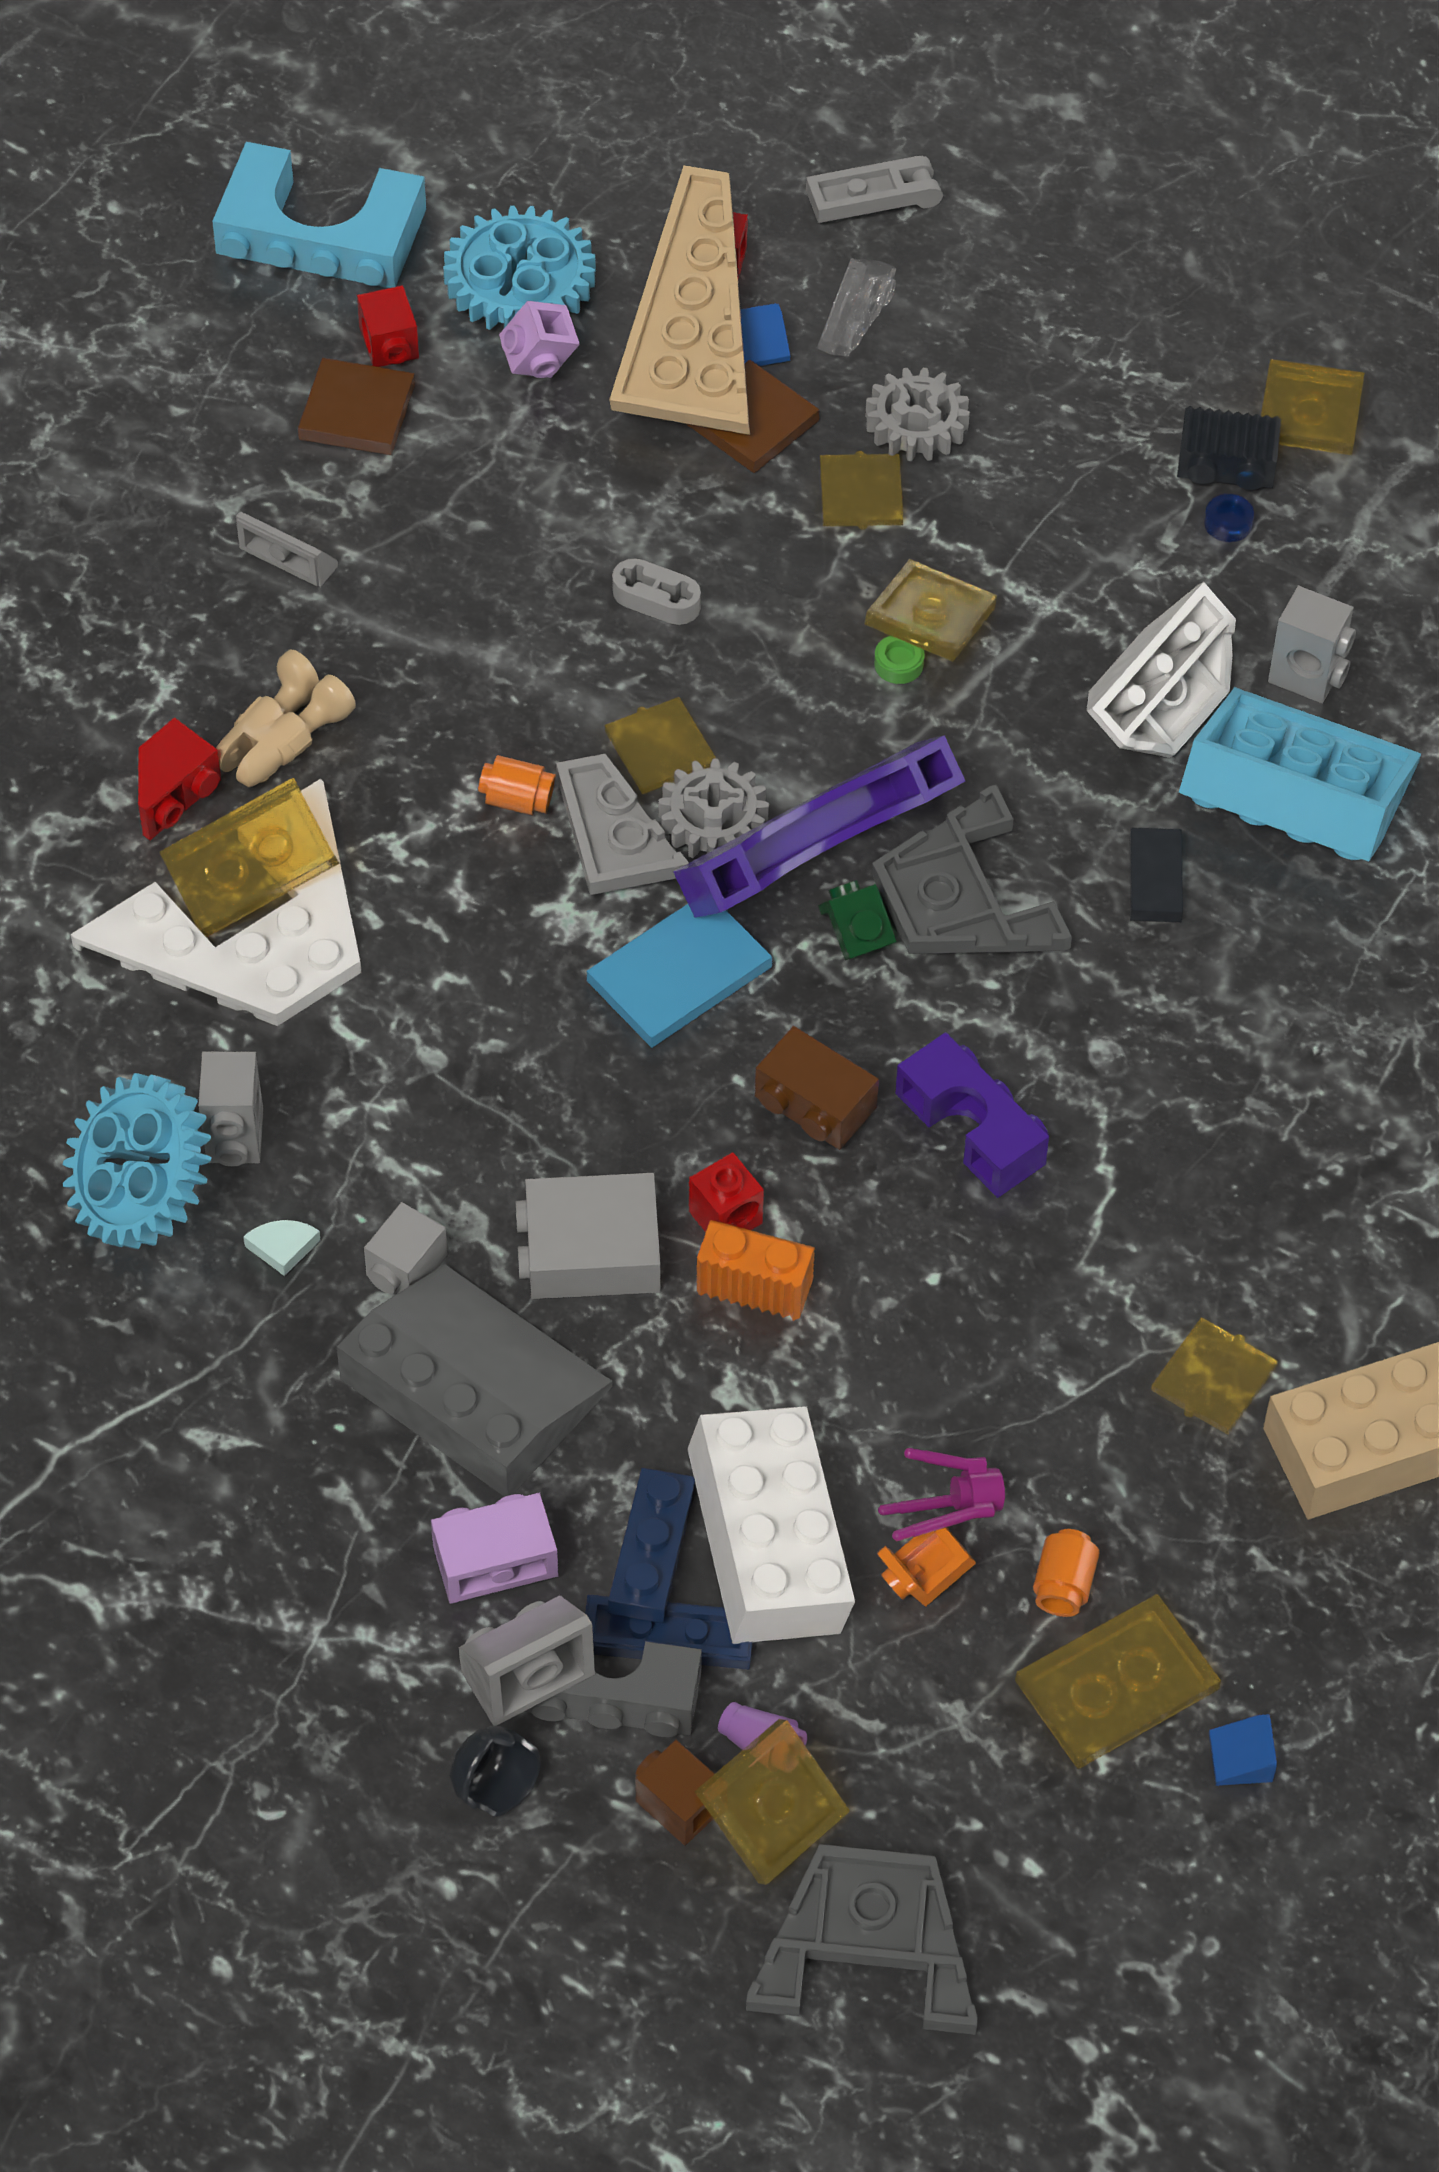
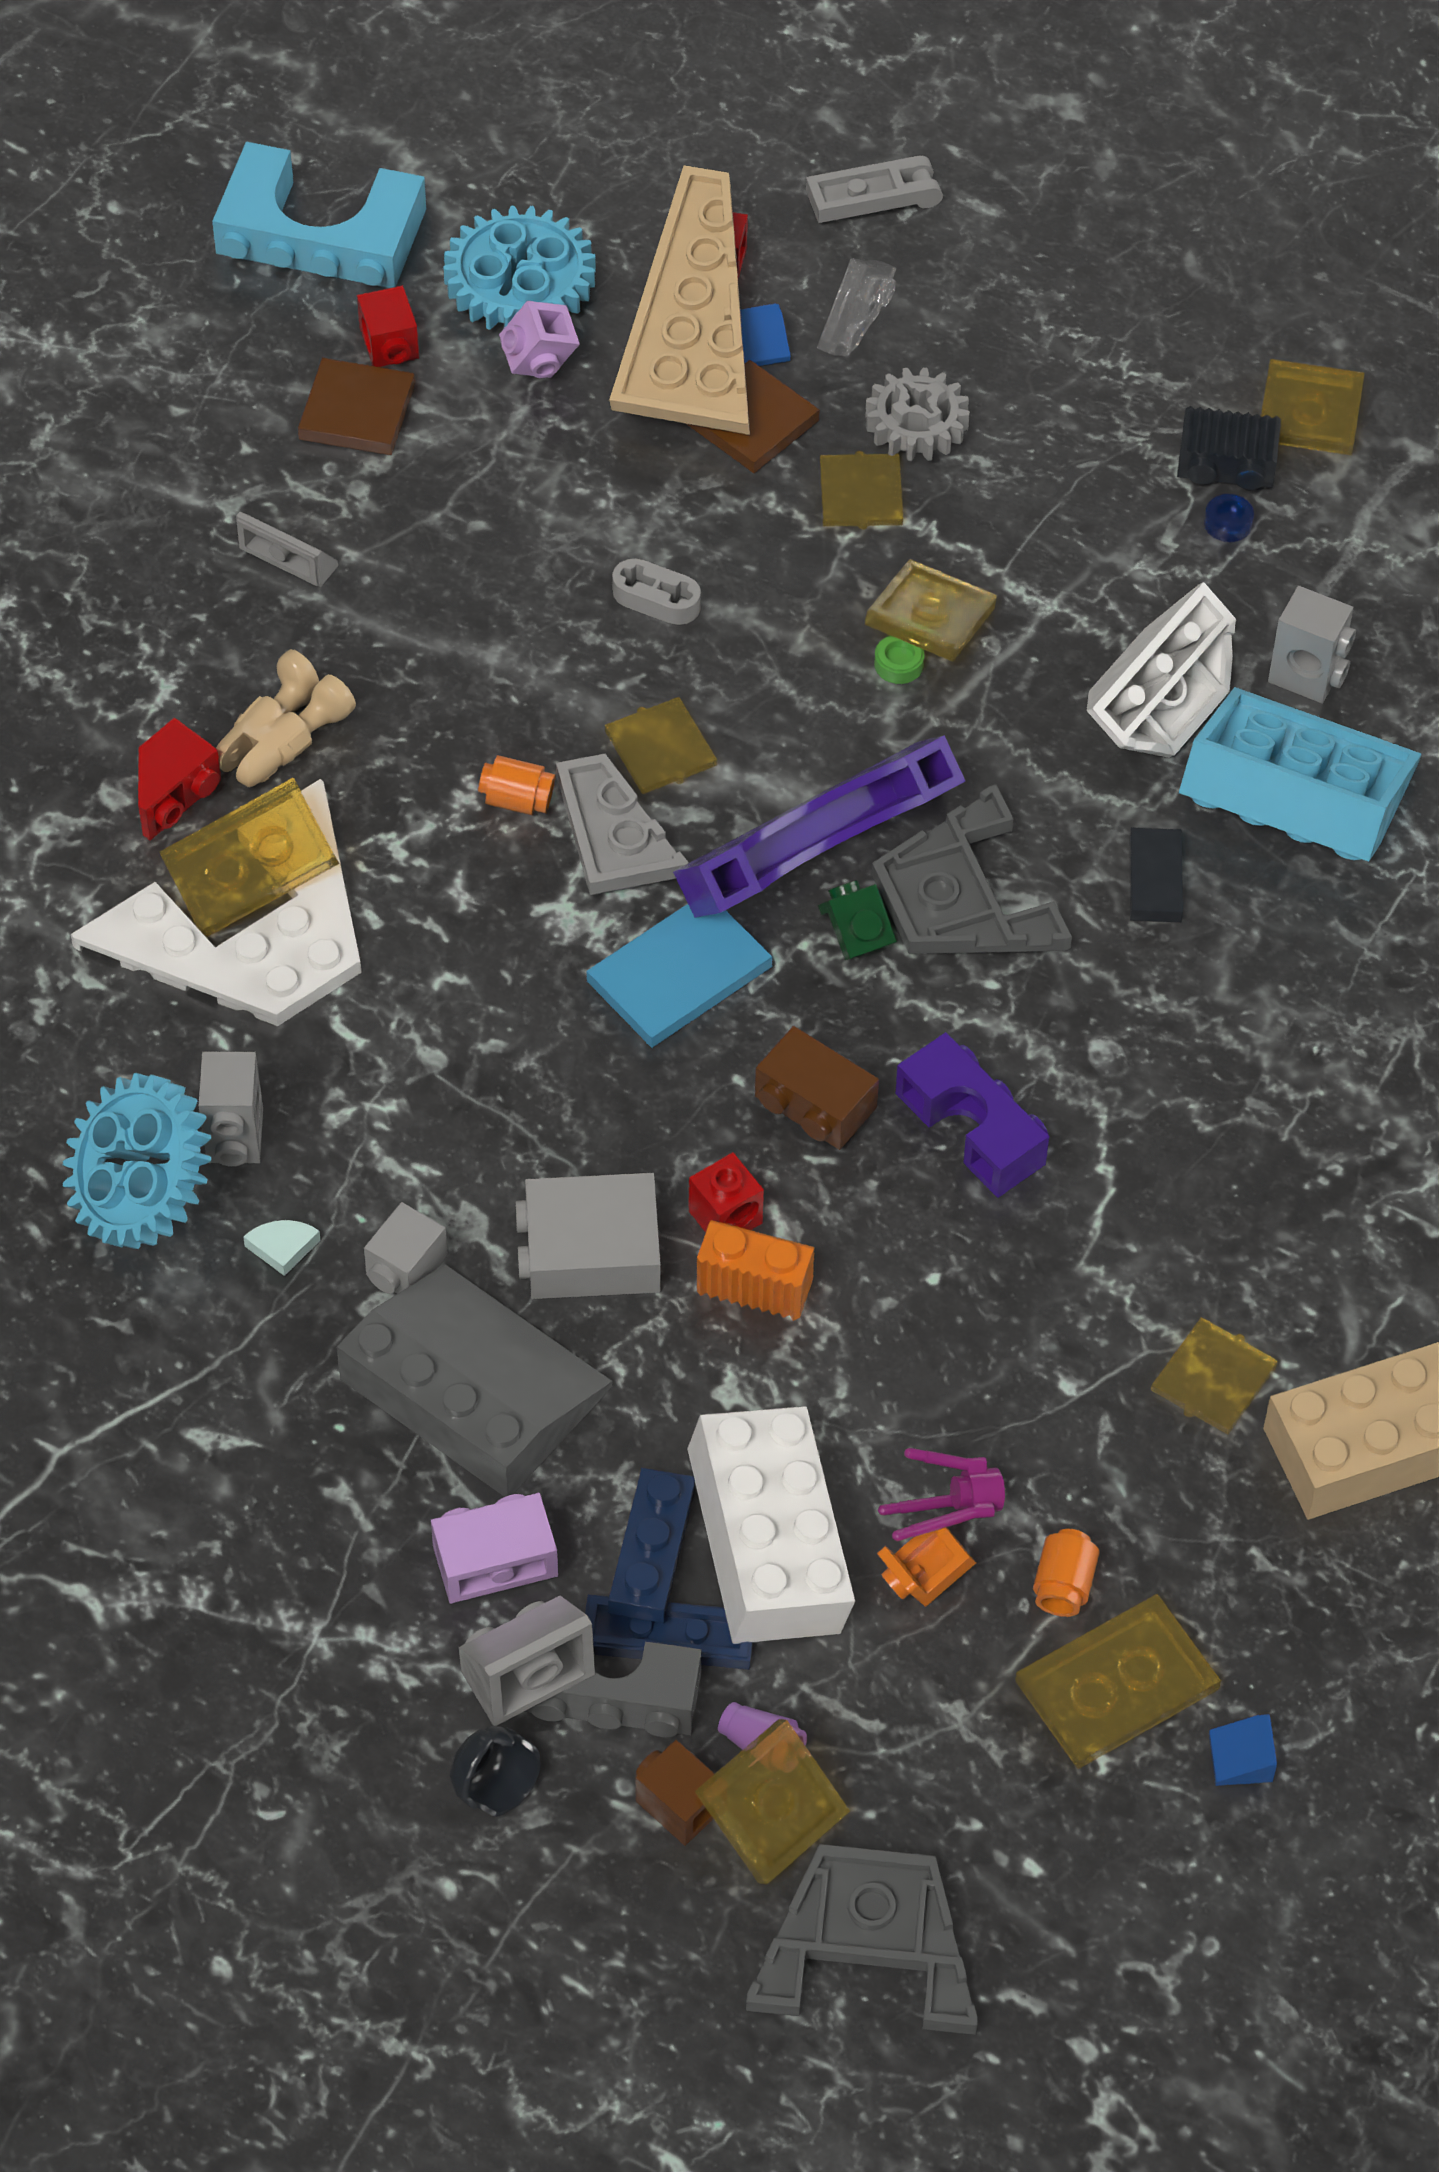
light grey gear [659,759,769,858] -> none

